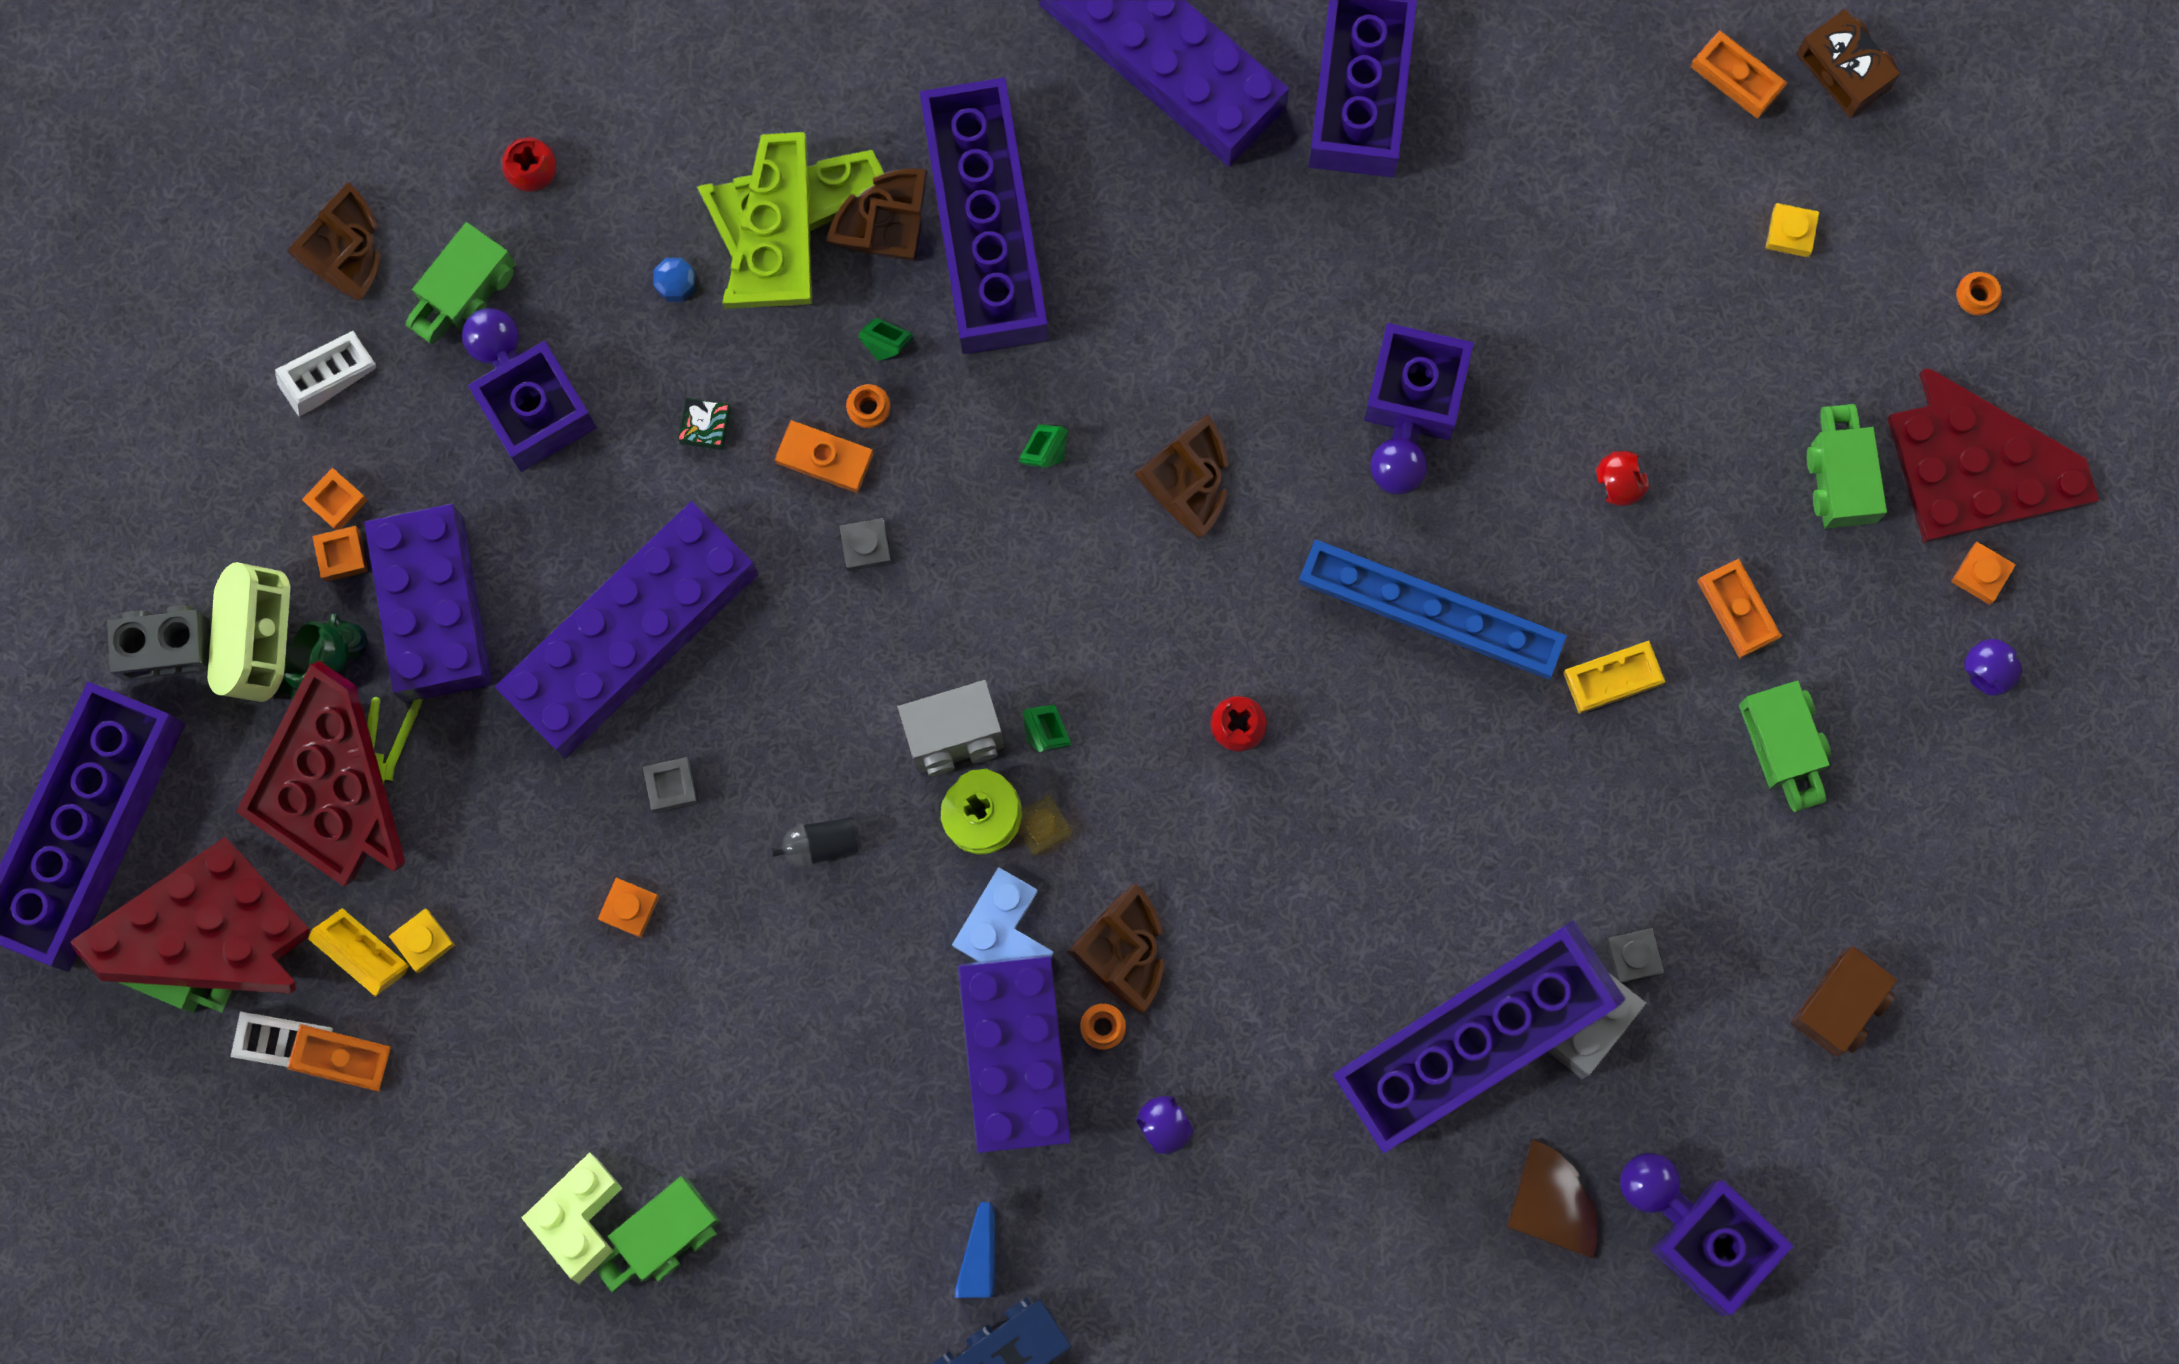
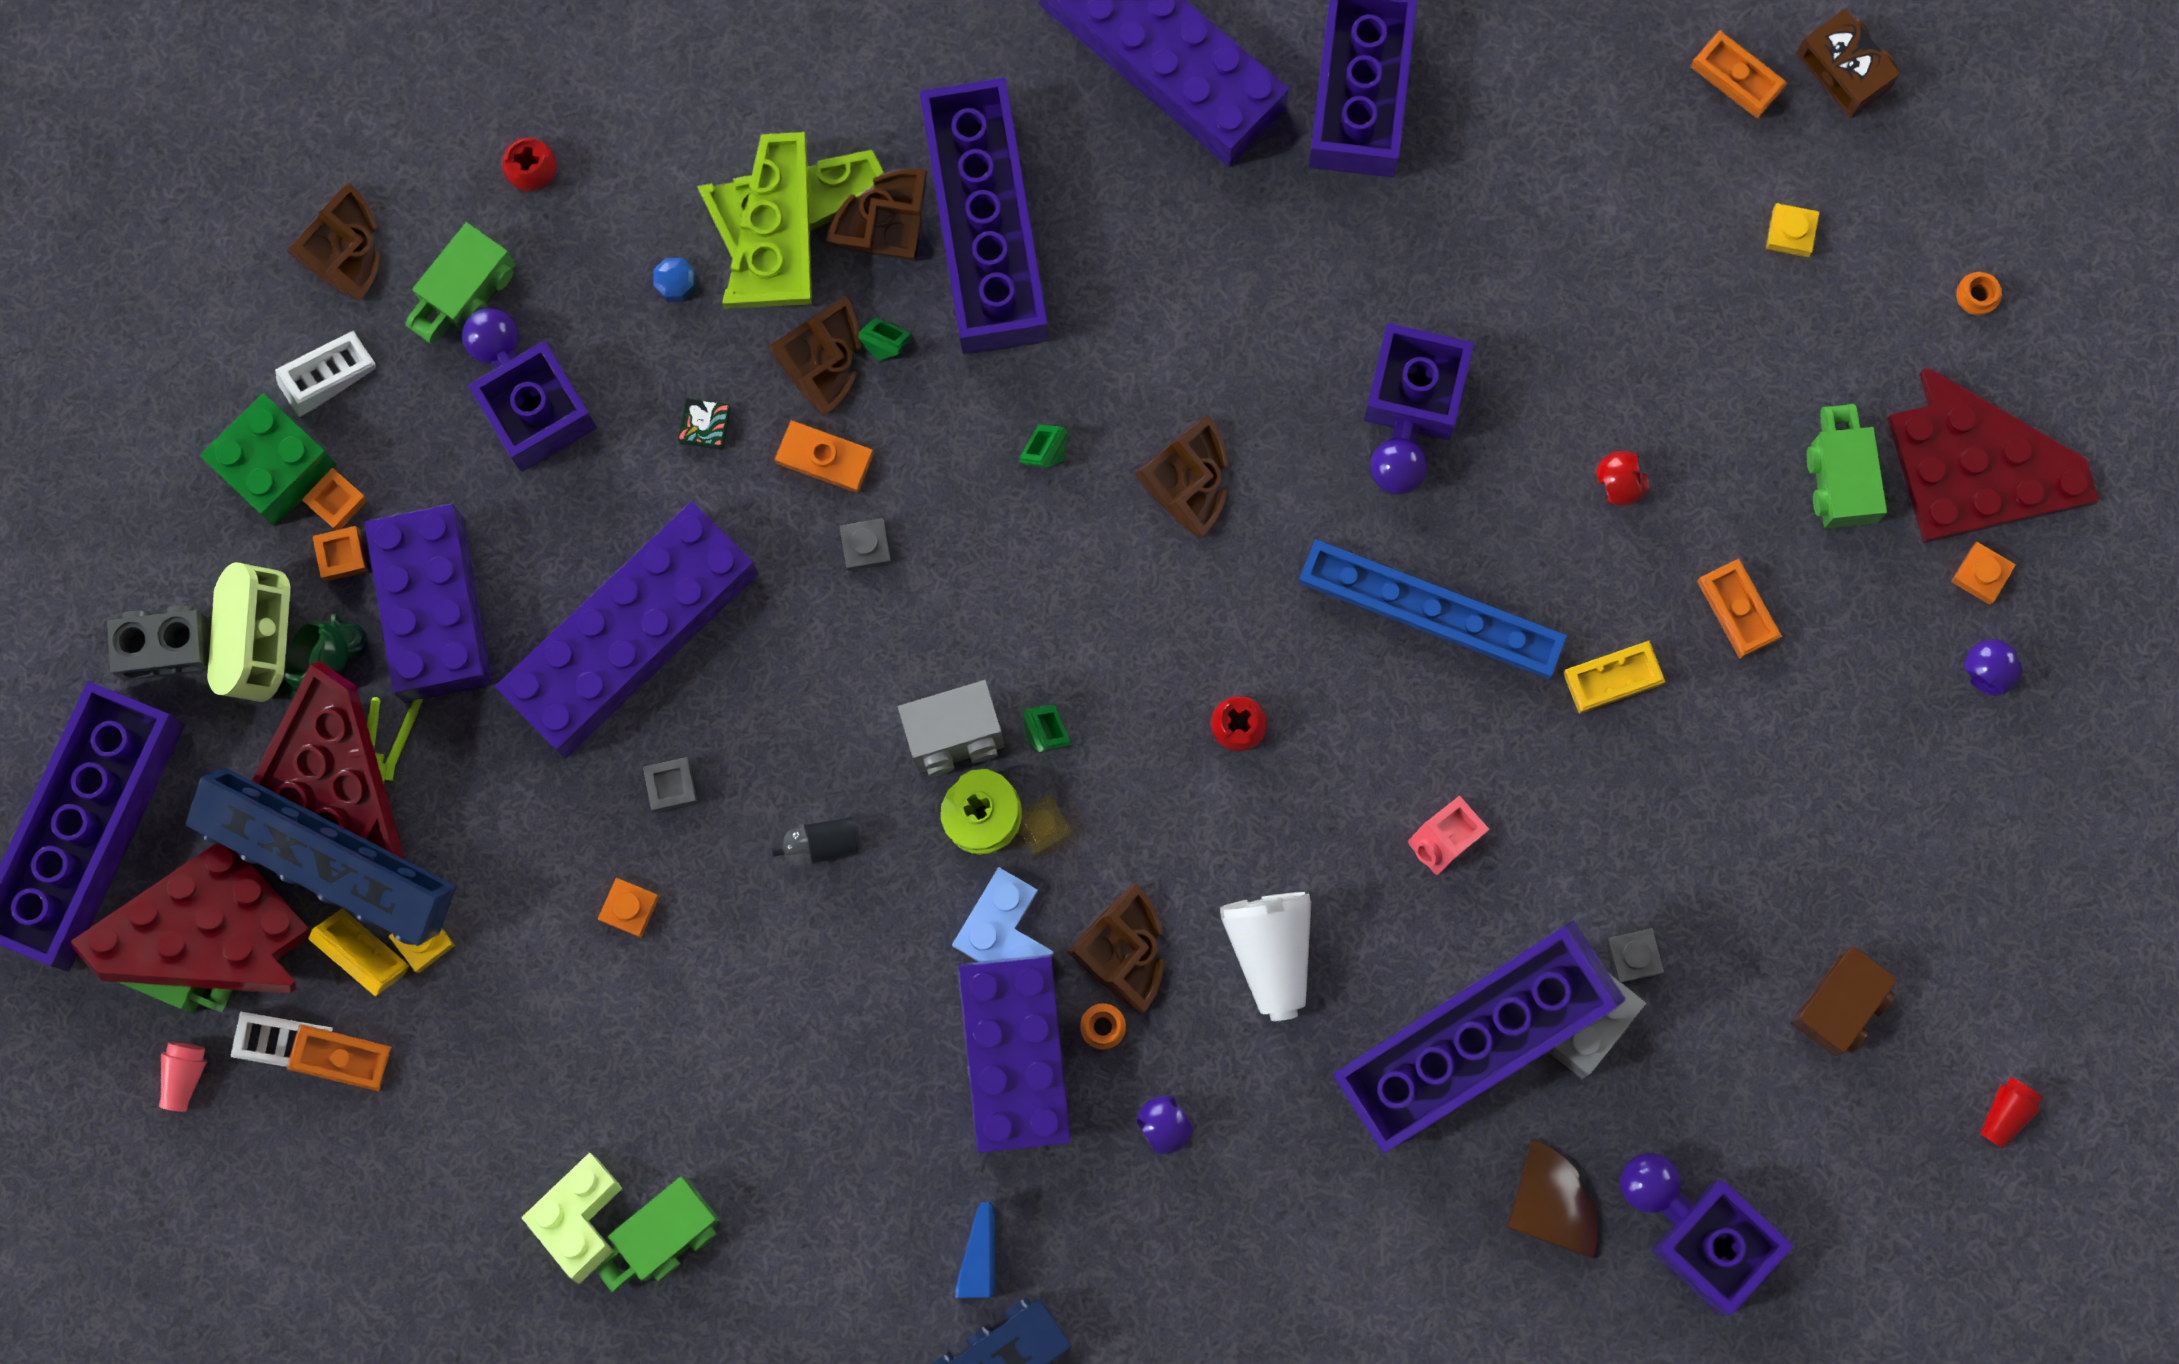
orange plate [846,384,891,428] -> none
bright green brick [1739,680,1831,812] -> none
none -> coral cone [159,1041,207,1112]
none -> dark blue brick [185,767,457,946]
none -> green brick [199,393,337,527]
none -> reddish brown brick [767,295,861,416]
none -> white cone [1220,892,1311,1021]
none -> coral bracket [1408,796,1490,875]
none -> red cone [1979,1077,2044,1149]

